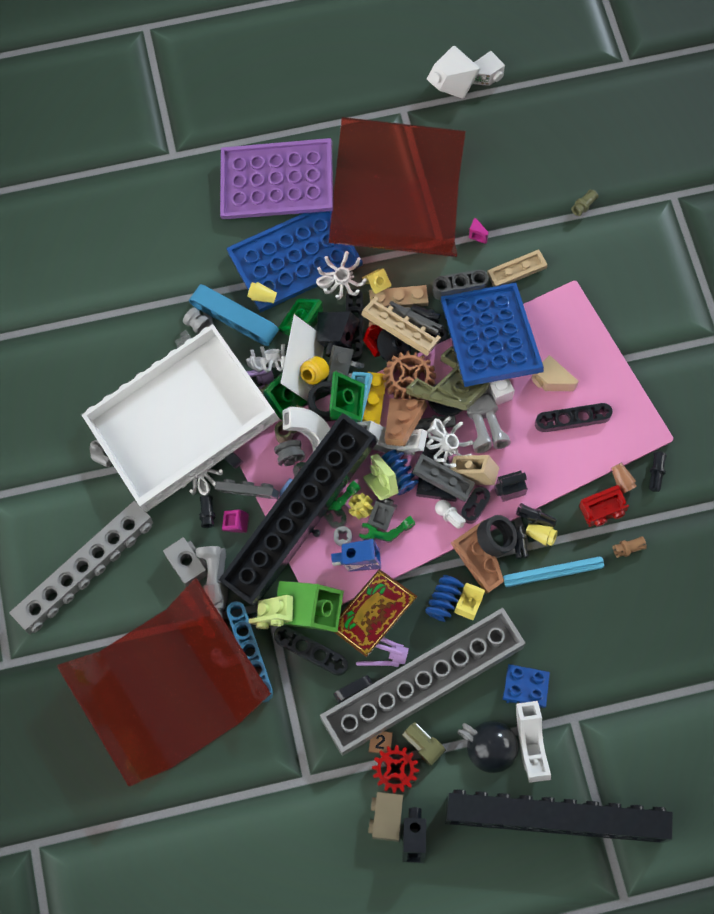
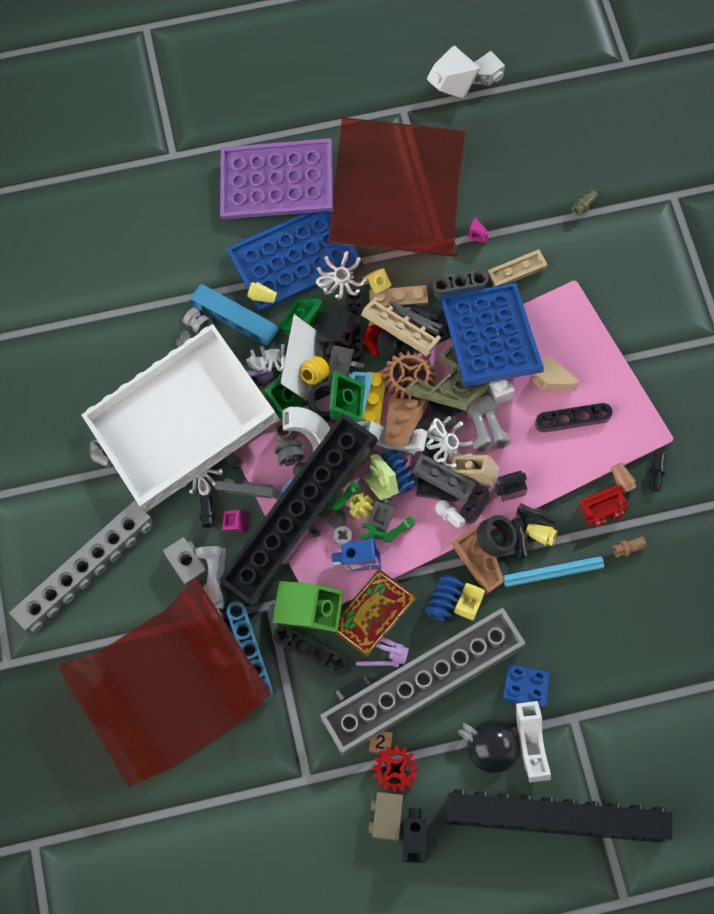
yellowish green bracket [249,595,293,629] -> none
olive piece [402,722,446,766] -> none

